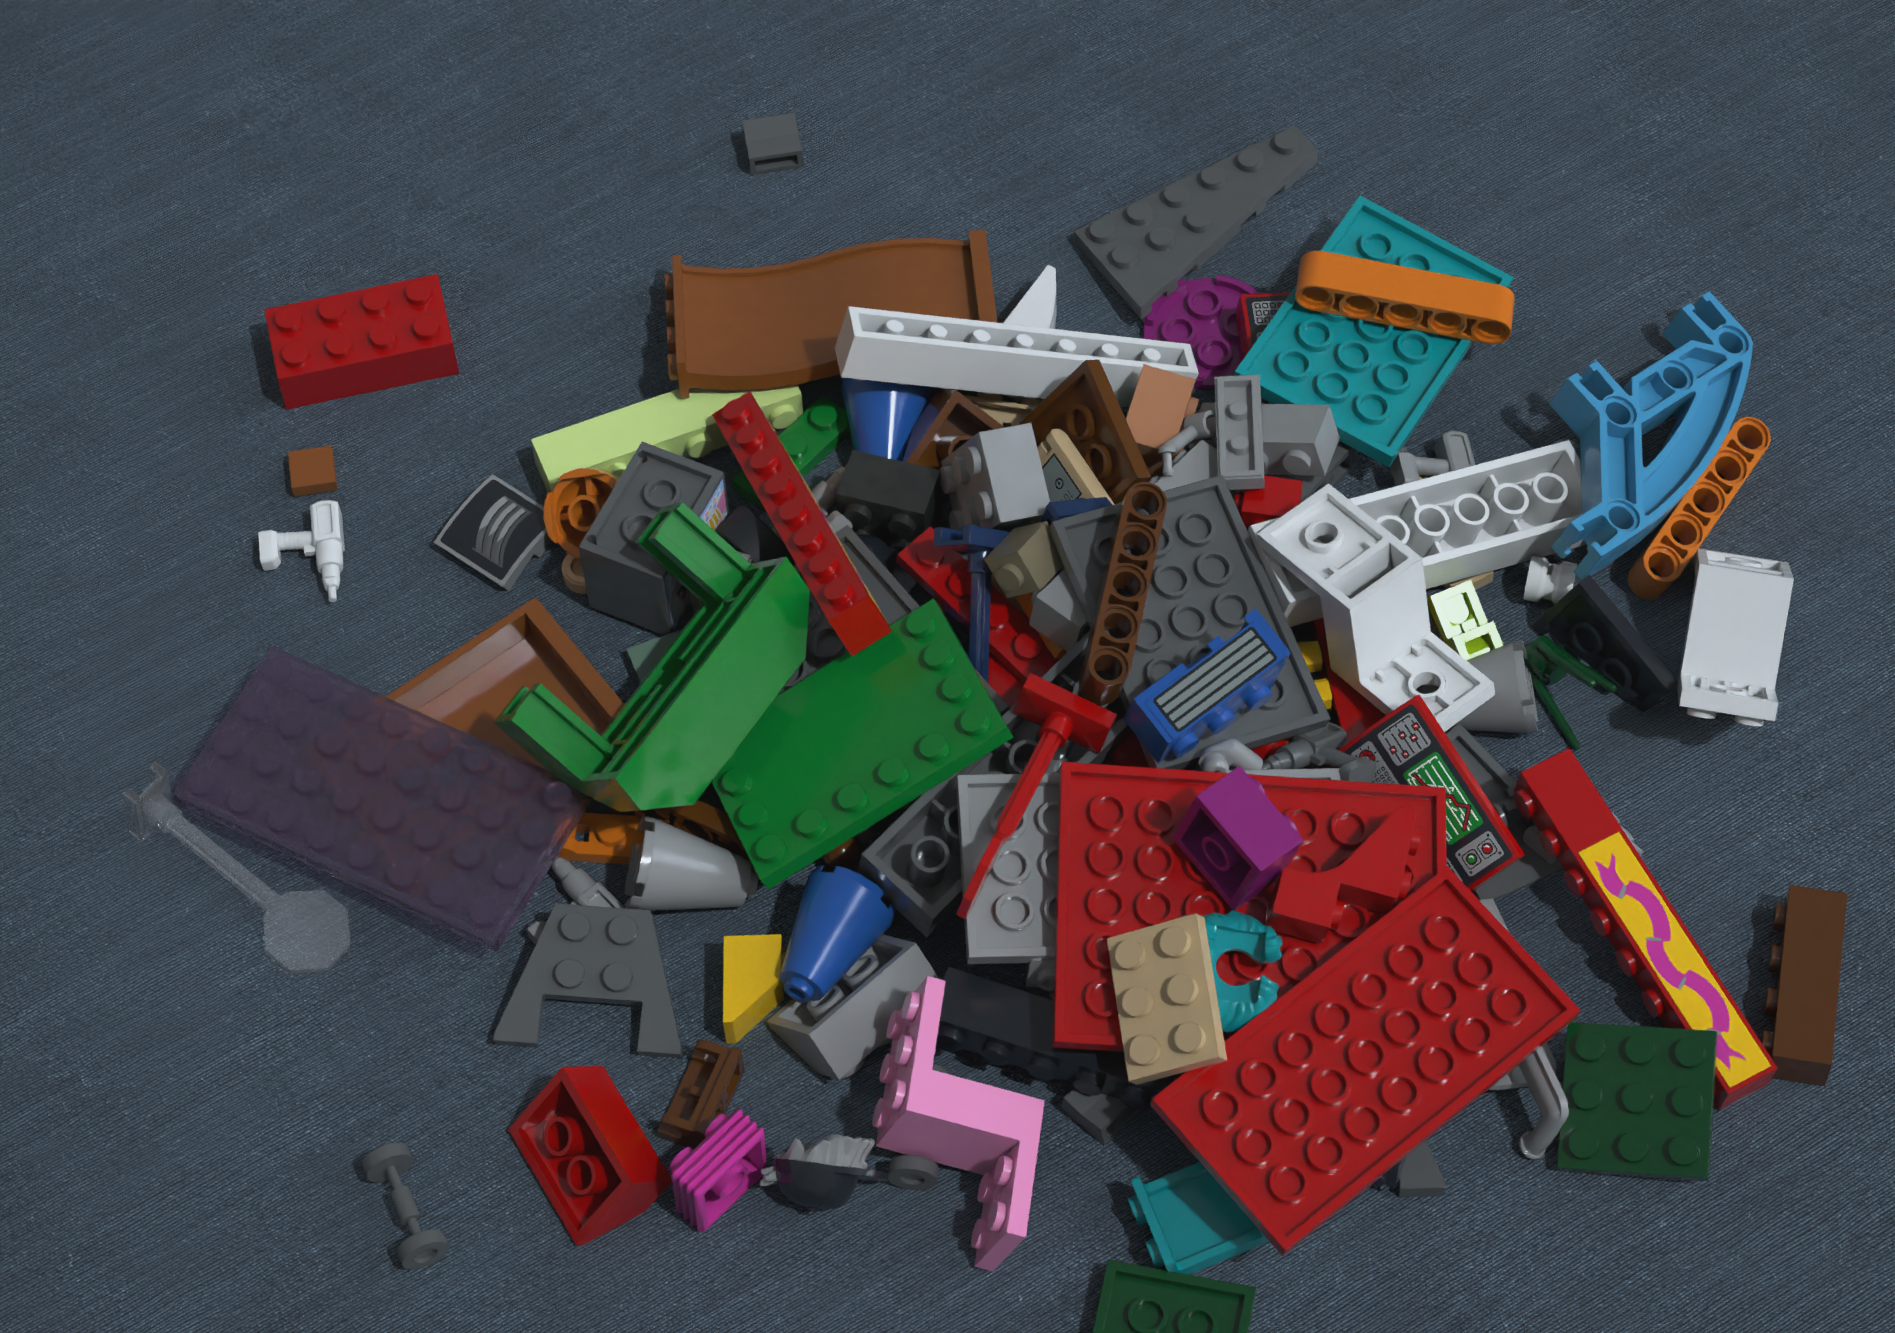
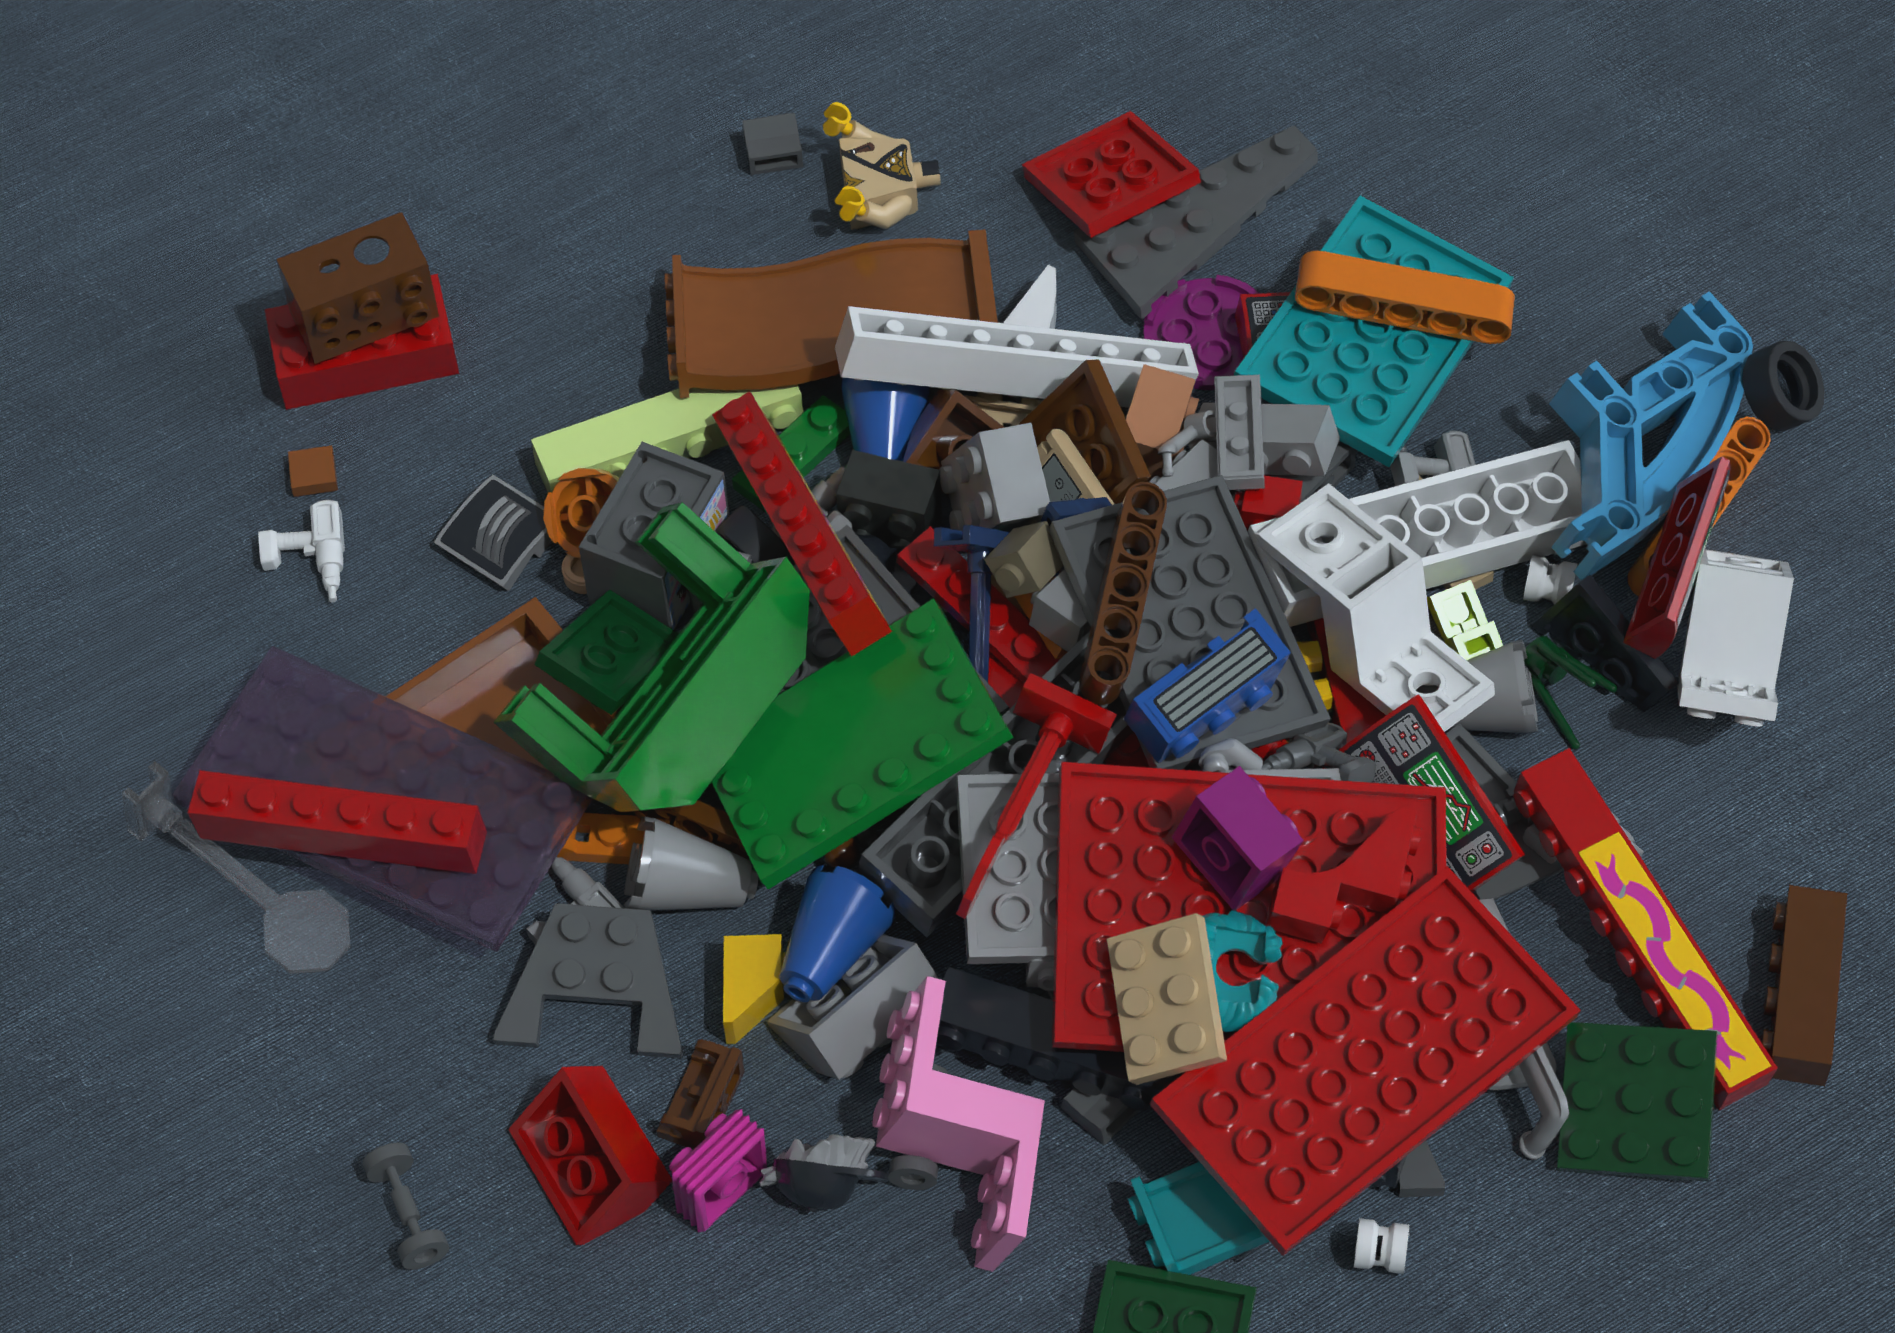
none -> red brick [187,770,487,874]
none -> reddish brown piece [276,212,439,364]
none -> dark green plate [534,589,679,715]
none -> tan torso [823,102,941,230]
none -> red plate [1022,111,1201,238]
none -> white wheel [1354,1218,1409,1274]
none -> red slope [1623,456,1730,659]
none -> black tyre [1742,341,1825,431]

